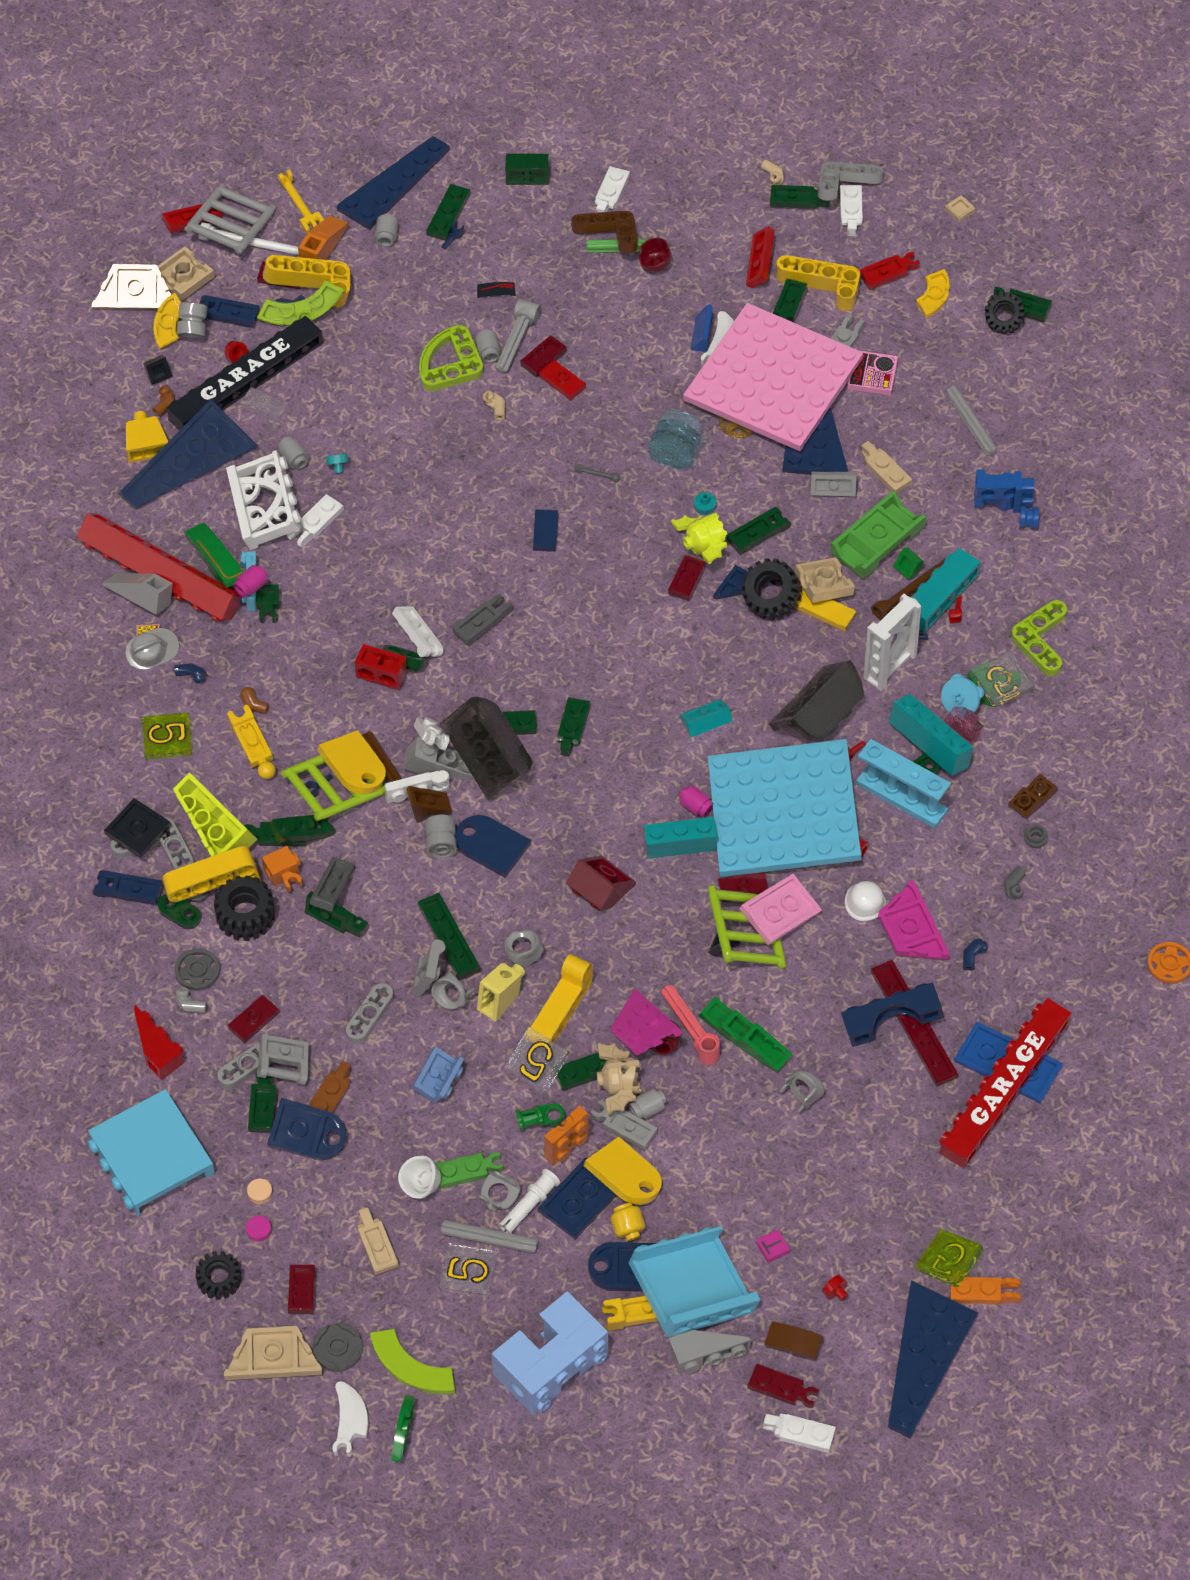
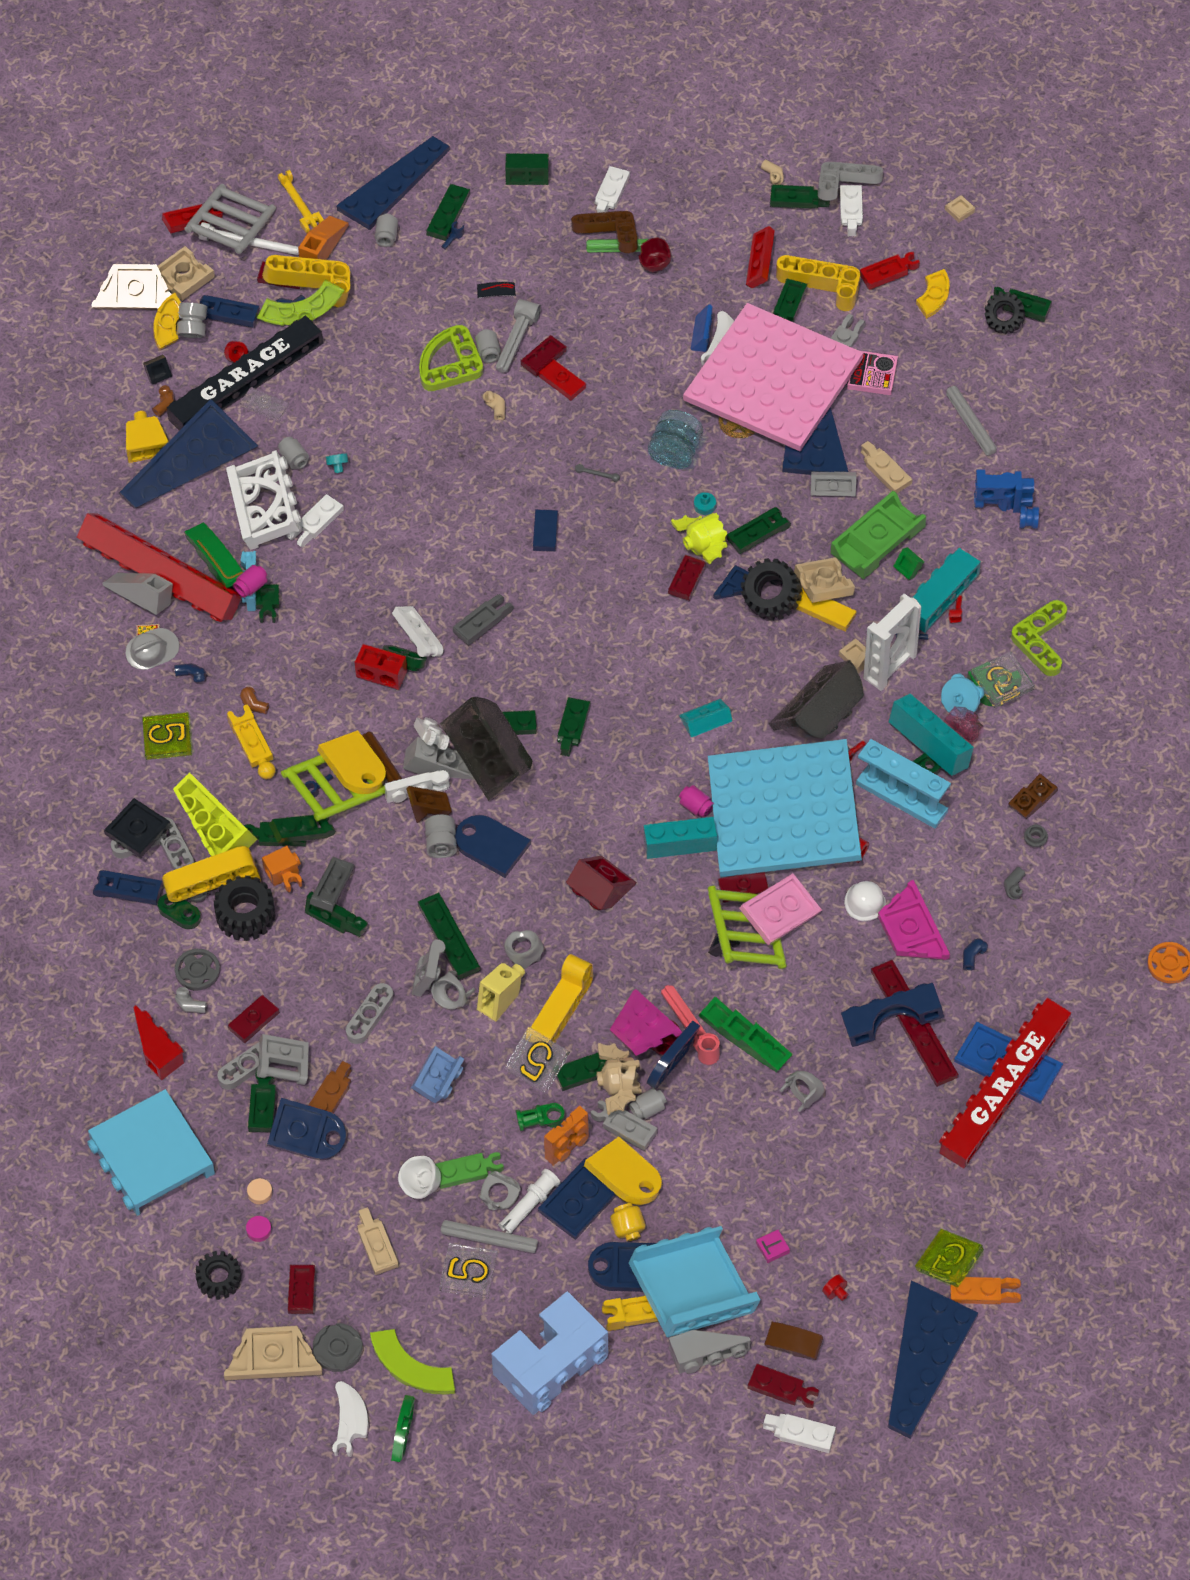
reddish brown piece [871,553,953,620] -> none
none -> dark blue tile [647,1020,700,1089]
none -> tan tile [839,639,866,674]

